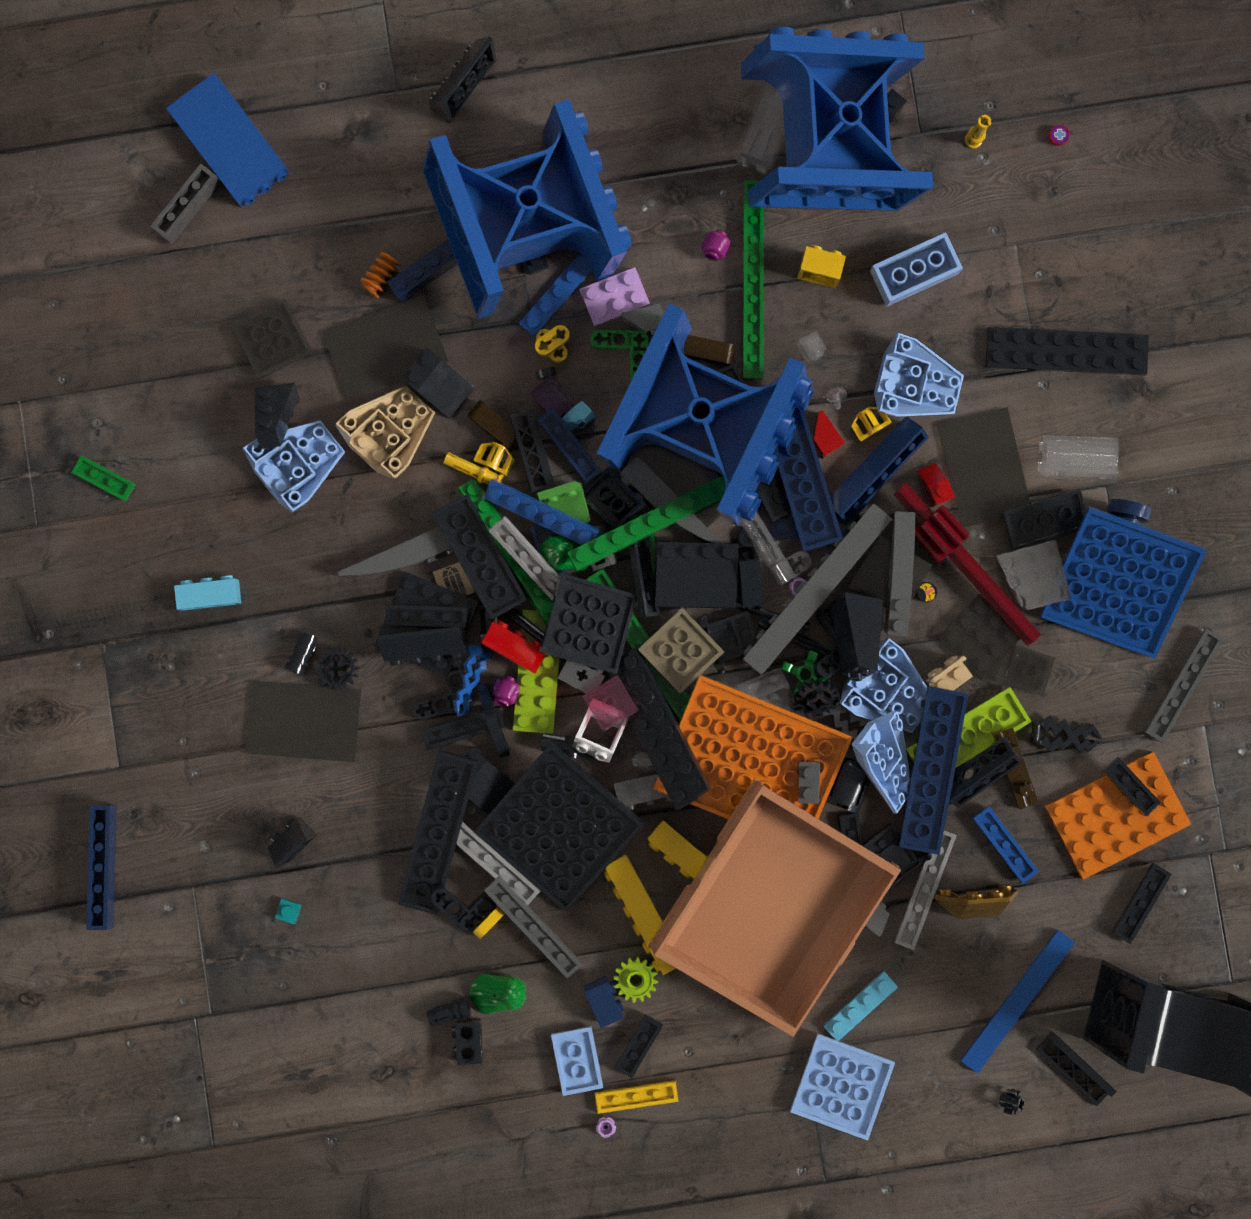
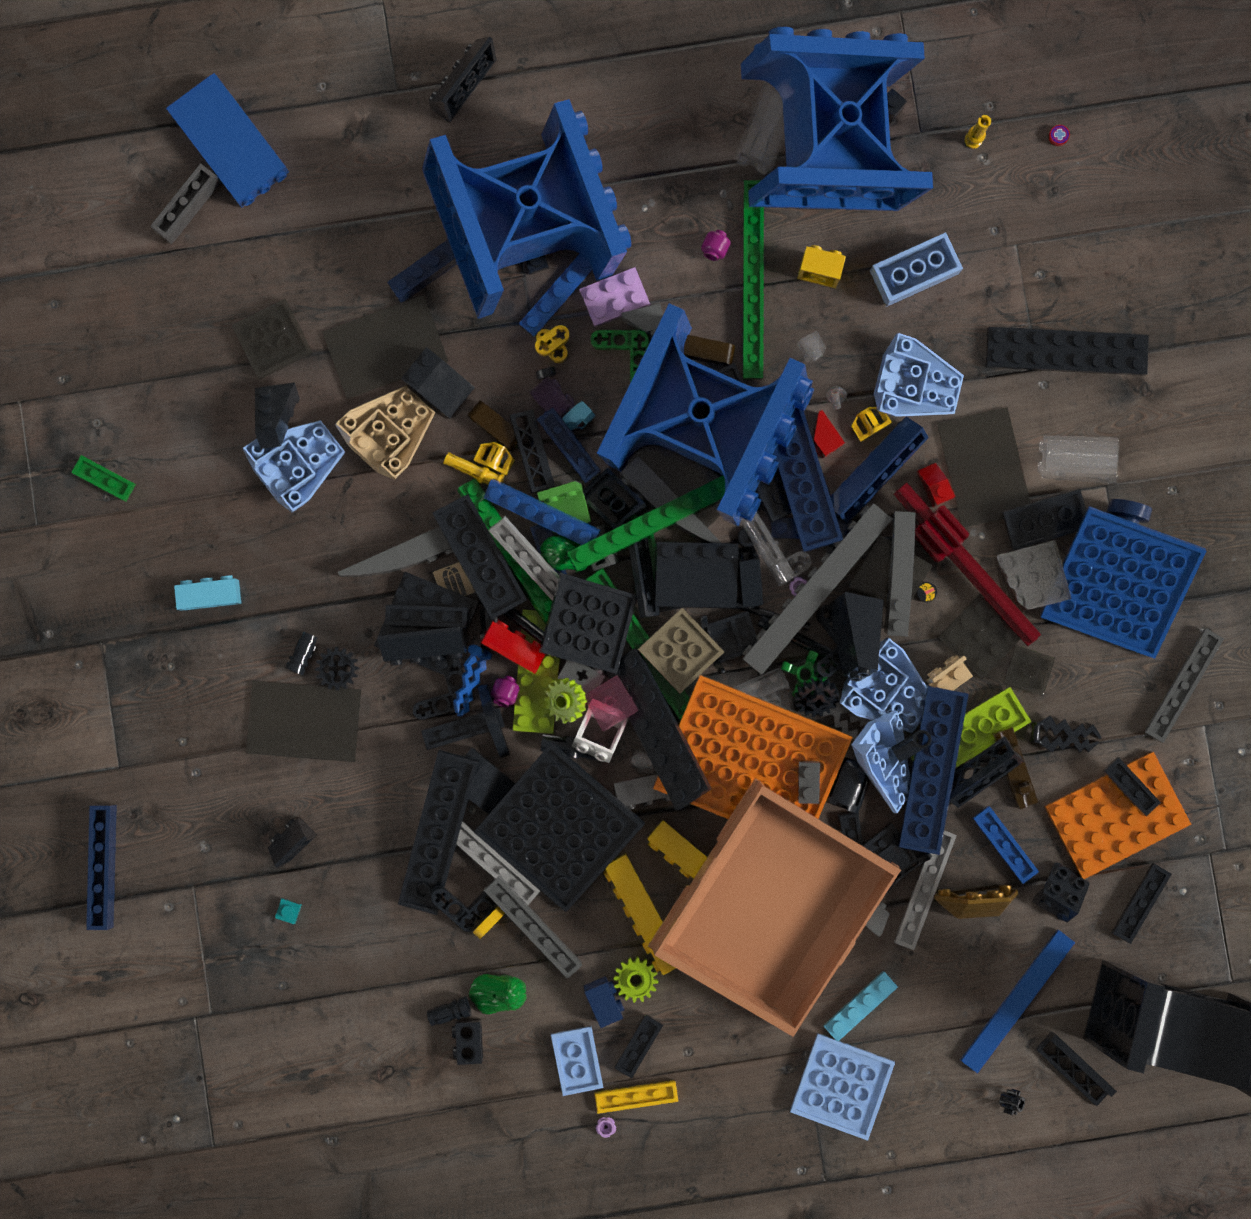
orange piece [360,252,402,298] -> none
none -> lime gear [544,678,587,723]
none -> black piece [891,730,932,763]
none -> black bracket [1032,862,1090,923]

